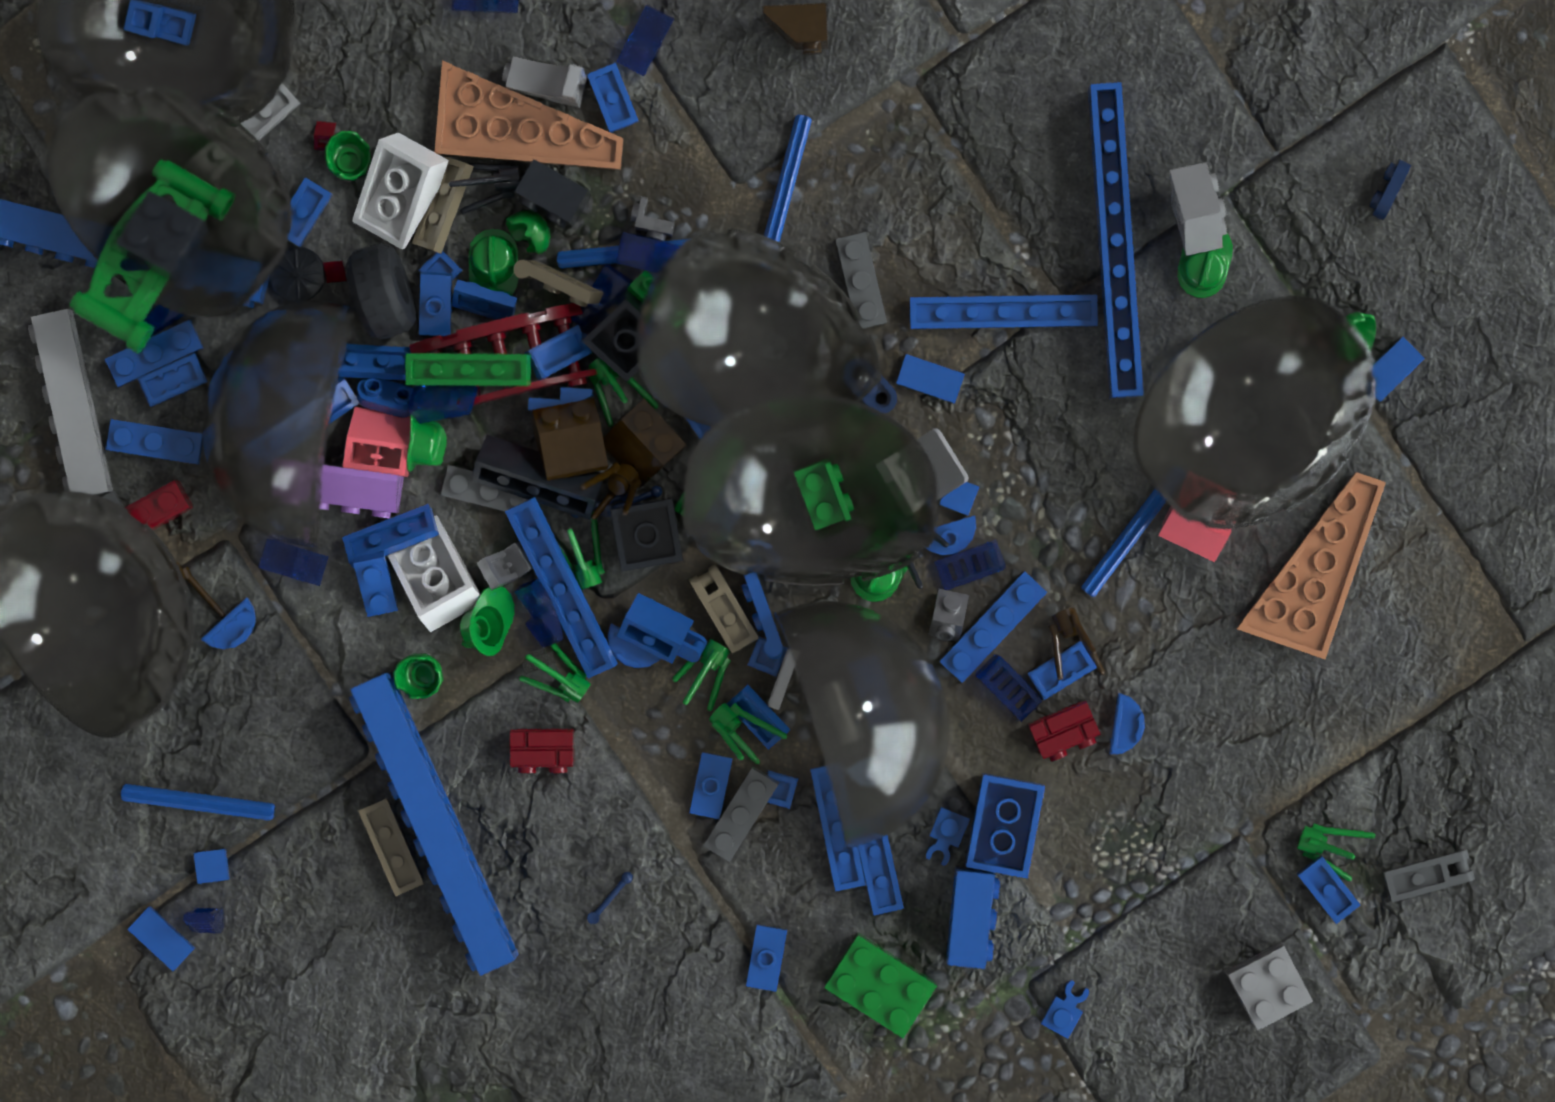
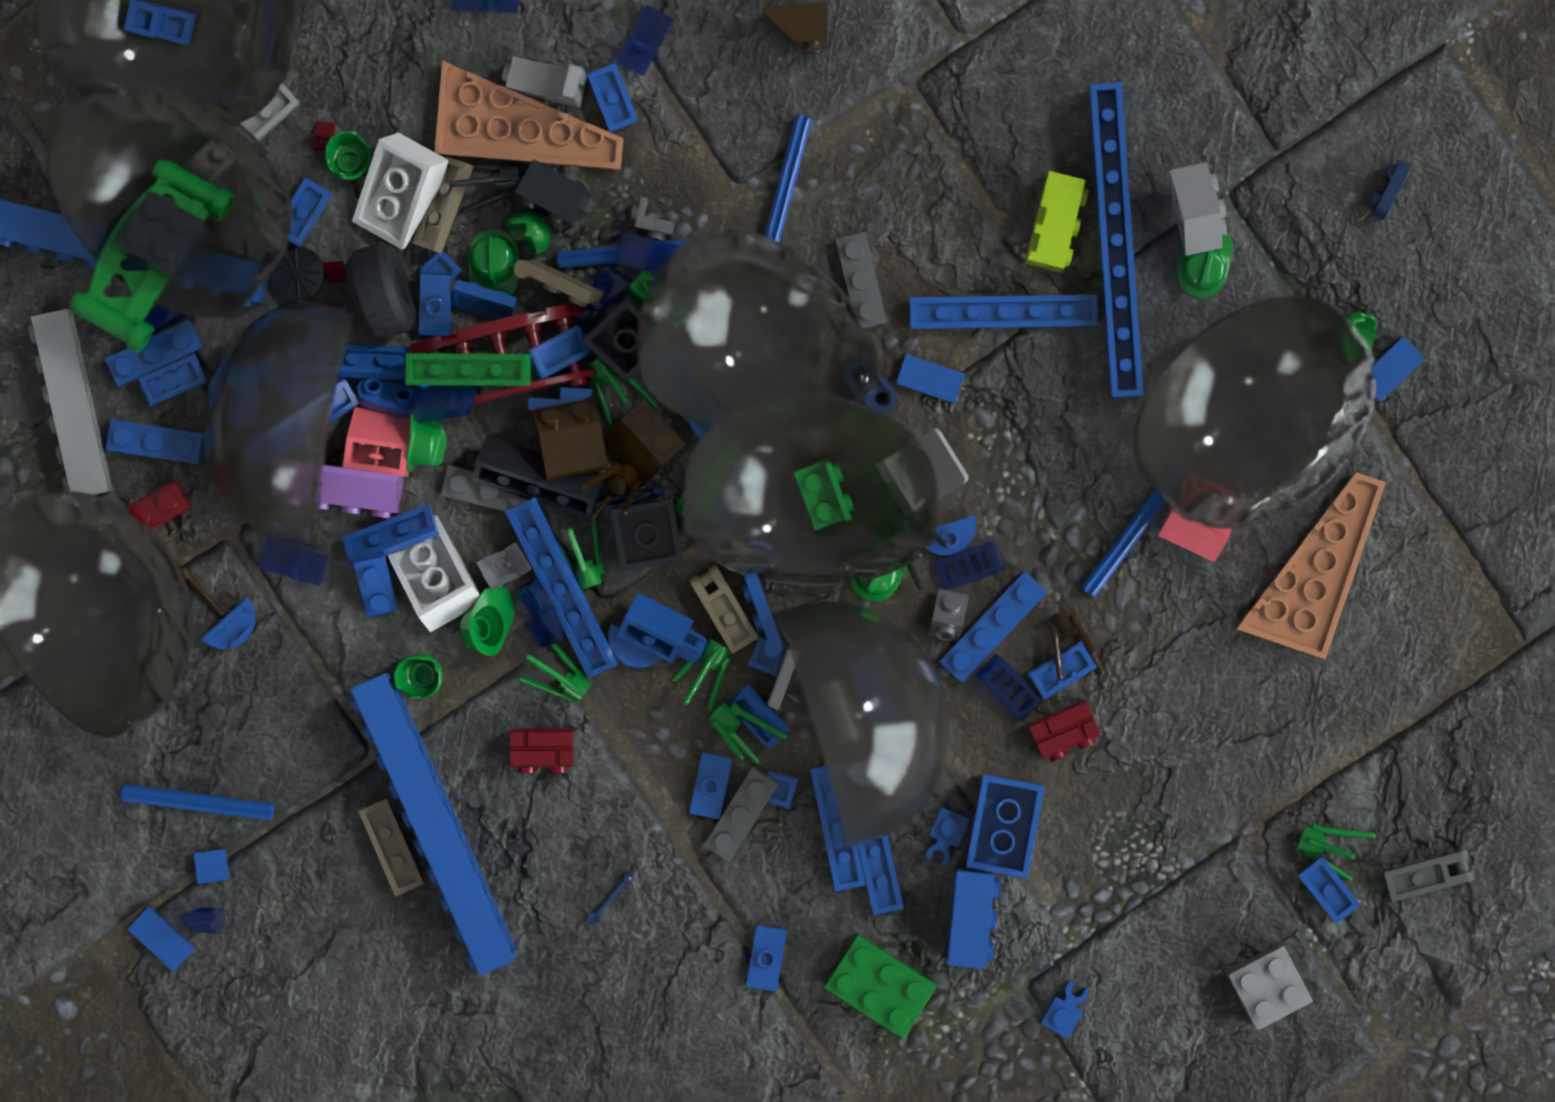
blue tile [939,482,979,516] -> none
blue plate [1109,693,1145,754] -> none
none -> lime wedge [1024,171,1089,273]

